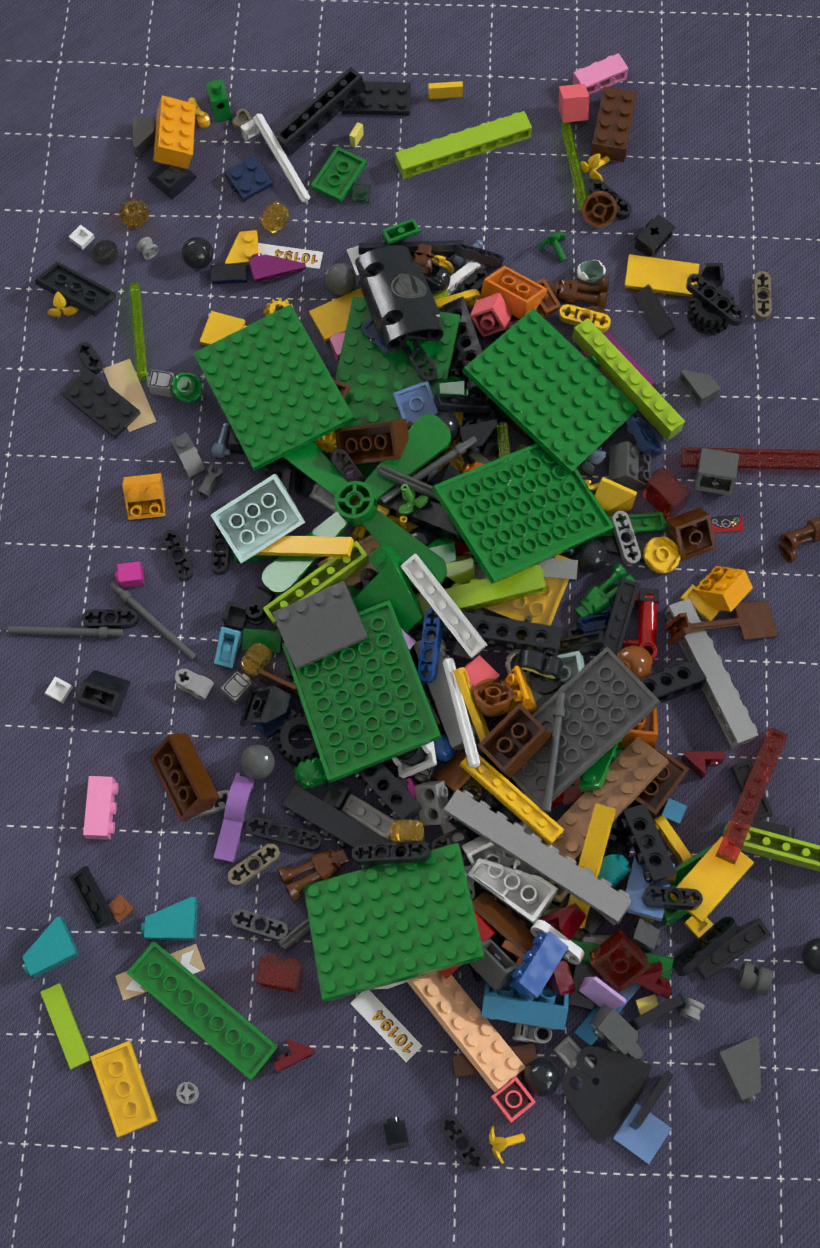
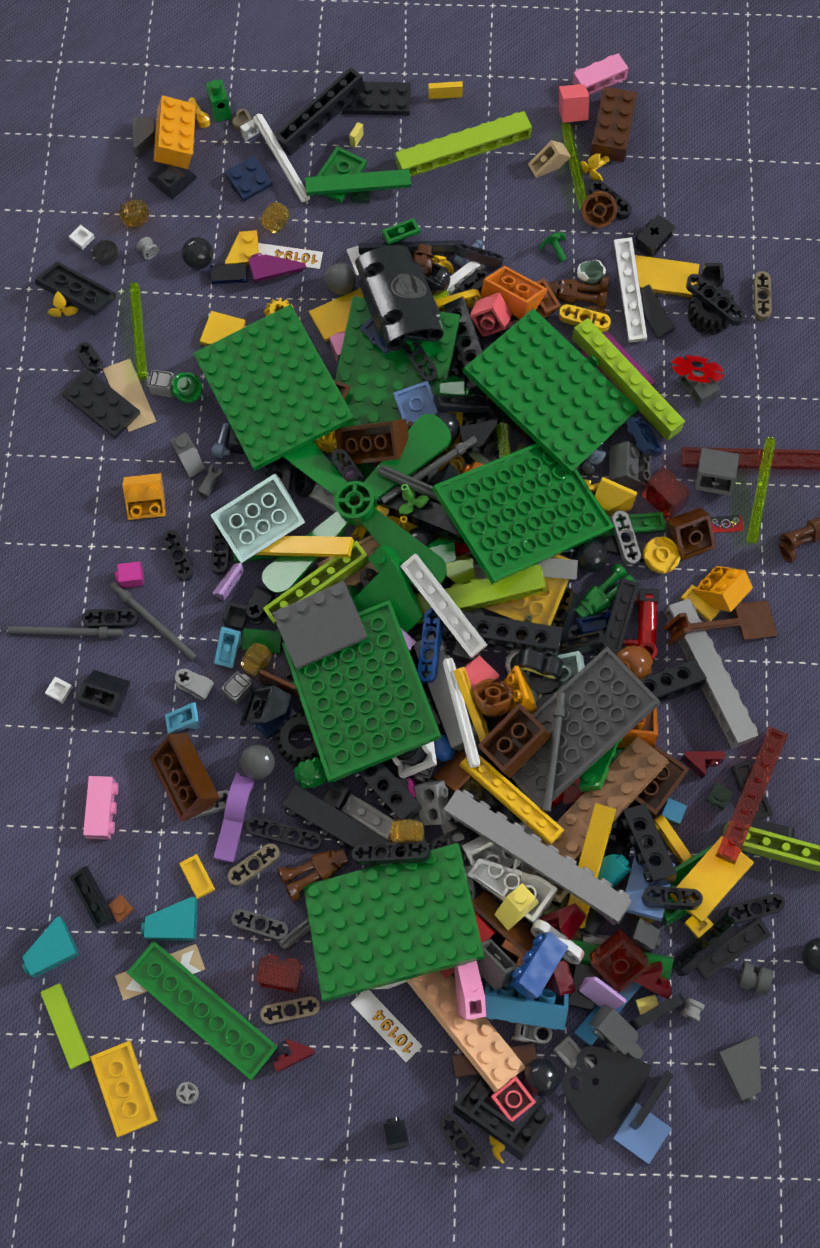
none -> medium azure slope [165,703,199,734]
none -> yellow tile [179,854,215,900]
none -> lavender slope [212,563,244,601]
none -> dark tan beam [260,996,320,1025]
none -> green tile [305,169,411,196]
none -> black wedge [453,1073,554,1162]
none -> bright pink slope [454,961,486,1020]
none -> light yellow slope [494,883,539,930]
none -> tan slope [528,140,571,178]
none -> black beam [551,588,578,639]
none -> white plate [614,237,647,343]
none -> red piece [671,355,724,383]
none -> clear green plate [706,782,734,810]
none -> black beam [727,894,785,924]
none -> clear neon green axle [747,437,776,544]

